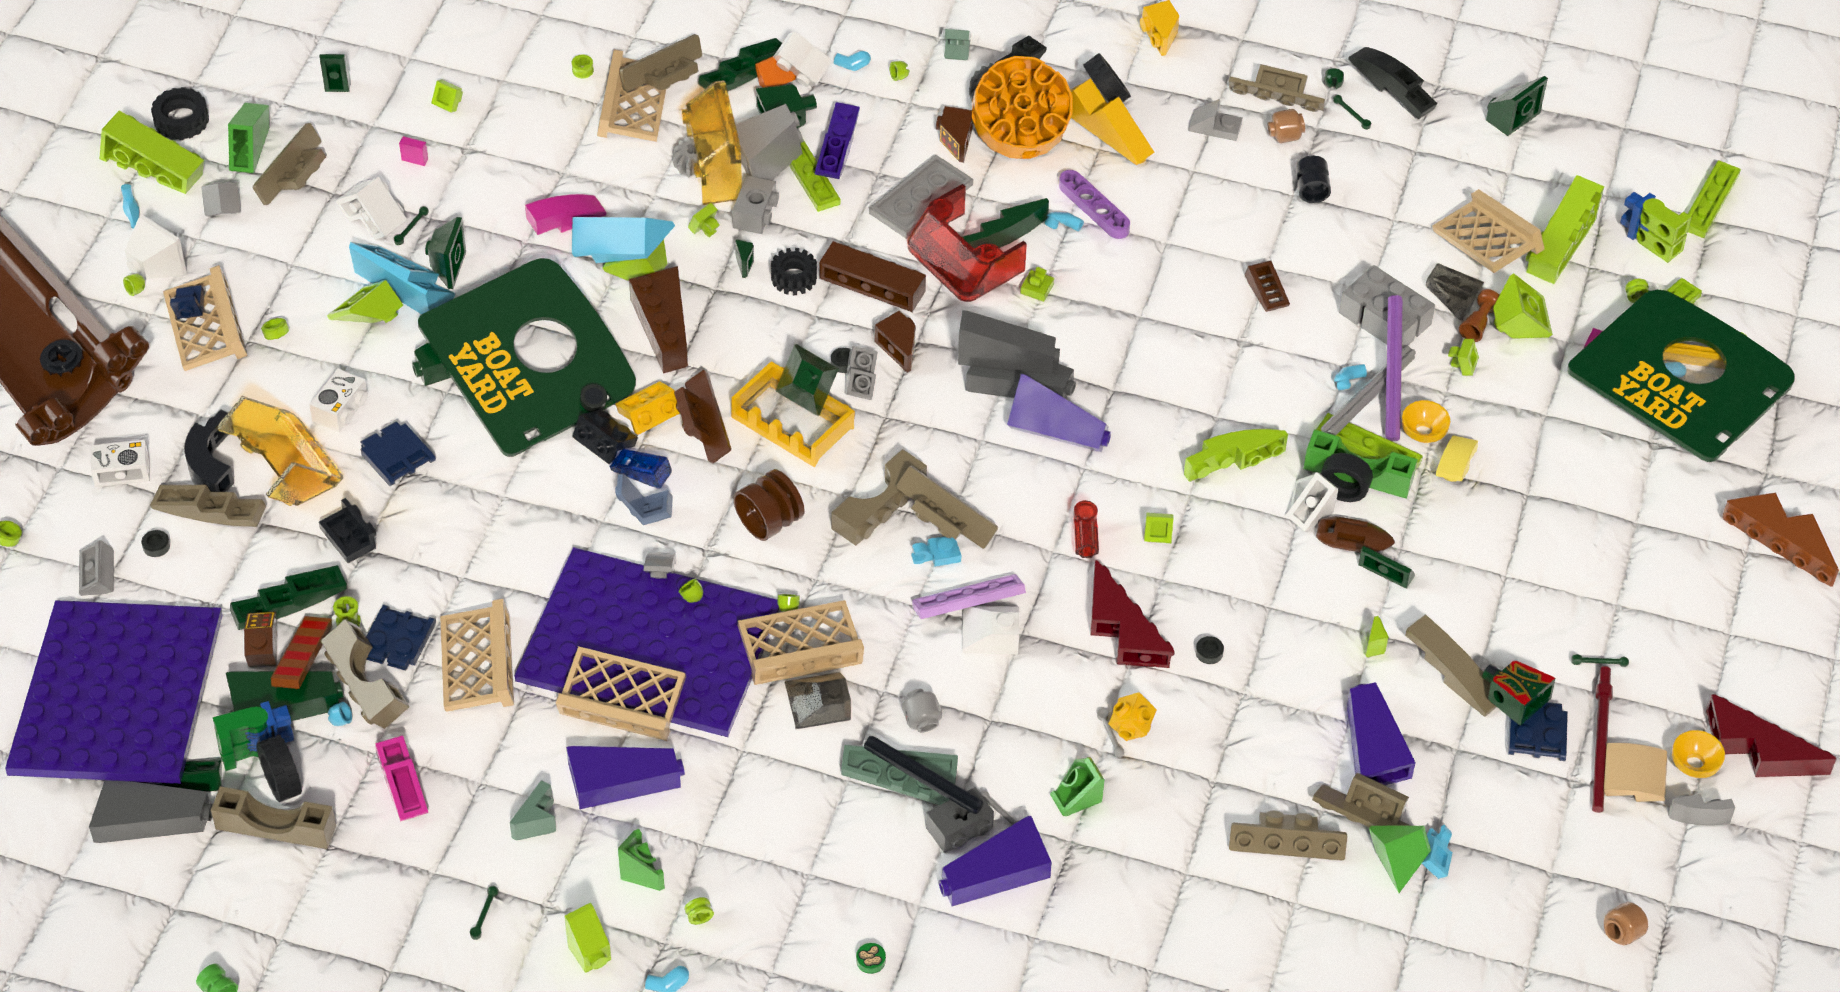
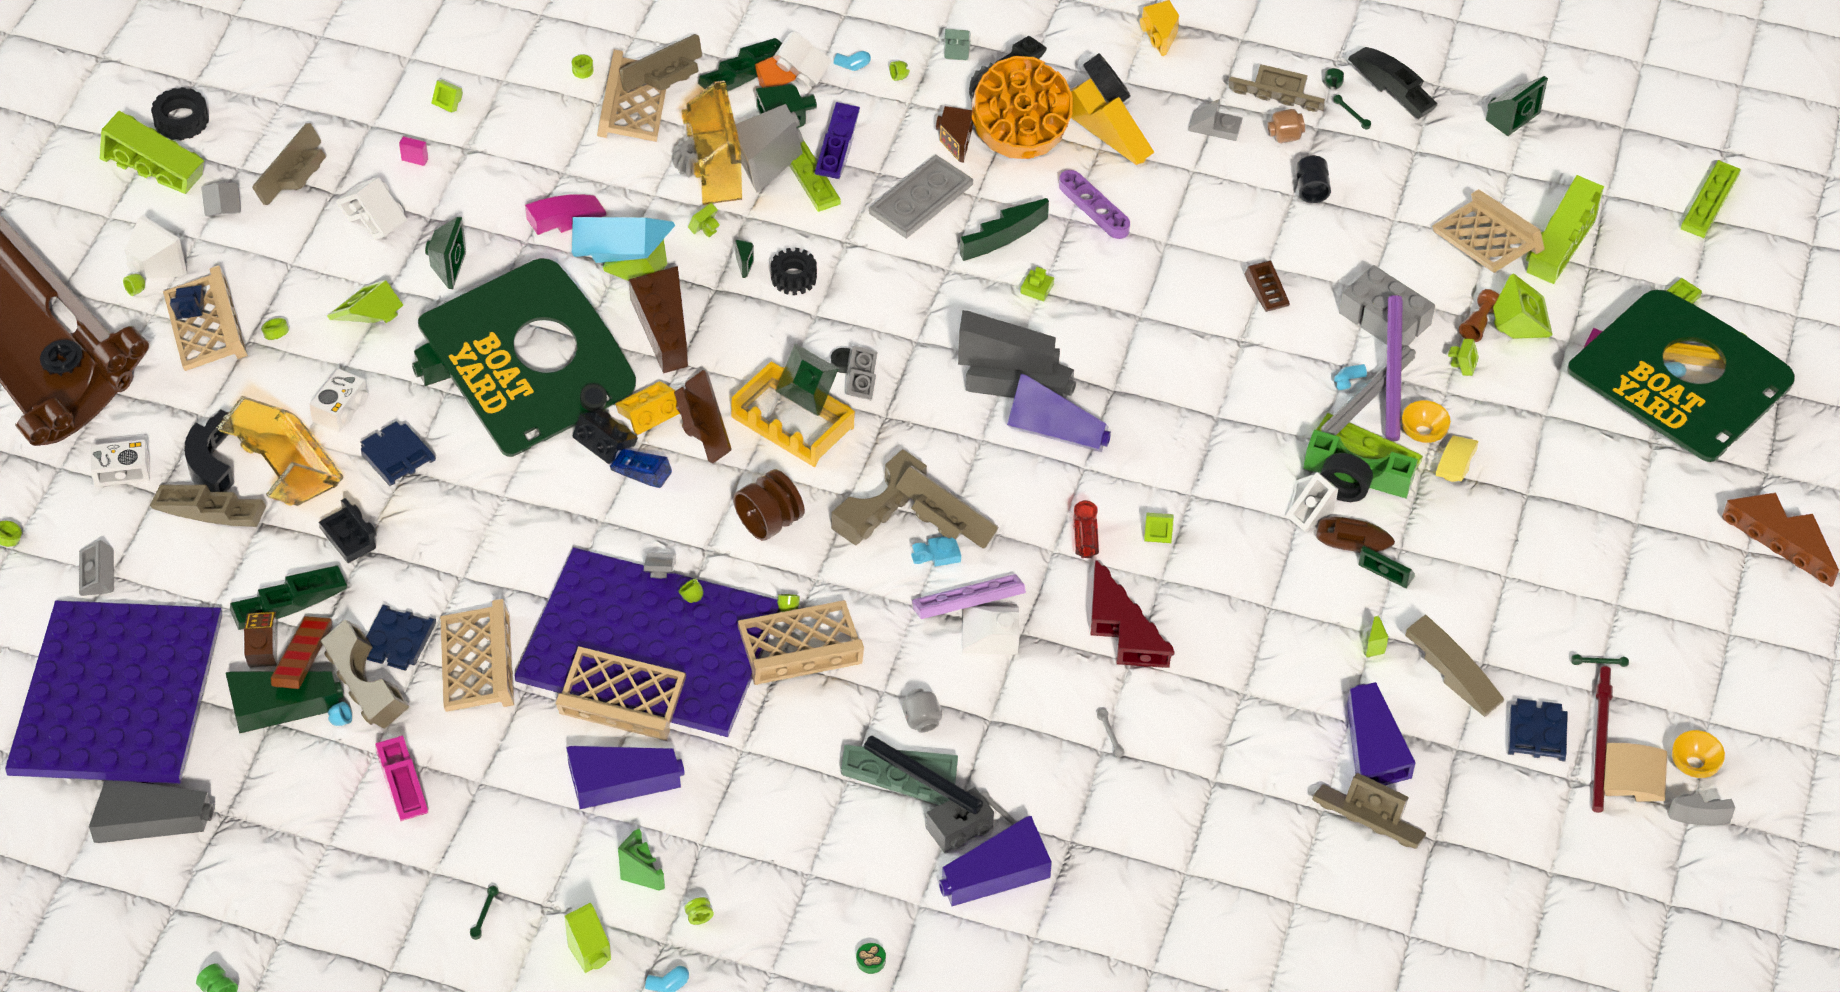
medium azure bar [121,184,139,229] -> none
pearl dark grey tile [141,530,170,557] -> none
dark green slope [162,759,222,792] -> none
dark tan arch [211,786,336,849] -> none
green hips [212,701,294,771] -> none
bright green slope [228,103,269,173] -> none
black tyre [256,735,302,802] -> none
dark green slope [319,54,351,92] -> none
lime bush [333,596,361,627] -> none
medium azure slope [349,242,456,315] -> none
dark green hinge [394,206,429,245] -> none
sand green slope [509,780,556,841] -> none
sand blue bracket [615,473,673,526] -> none
light grey brick [732,175,779,234] -> none
clear smoke slope [785,672,851,730] -> none
reddish brown brick [819,241,926,313] -> none
reddish brown slope [875,310,916,373] -> none
clear red windscreen [907,184,1027,302] -> none
medium azure arm [1045,211,1084,231] -> none
bright green slope [1050,757,1105,816] -> none
yellow brick [1108,692,1157,741] -> none
lime slope [1184,429,1288,482] -> none
pearl dark grey tile [1195,636,1224,664] -> none
dark tan bracket [1229,810,1348,861] -> none
bright green slope [1369,826,1431,893] -> none
medium azure plate [1422,825,1452,879] -> none
clear smoke wing [1425,263,1484,321] -> none
dark green torso [1482,661,1556,725] -> none
medium nougat head [1604,902,1649,946] -> none
lime hips [1620,192,1692,263] -> none
lime bush [1625,279,1650,303] -> none
dark red slope [1706,694,1836,777] -> none

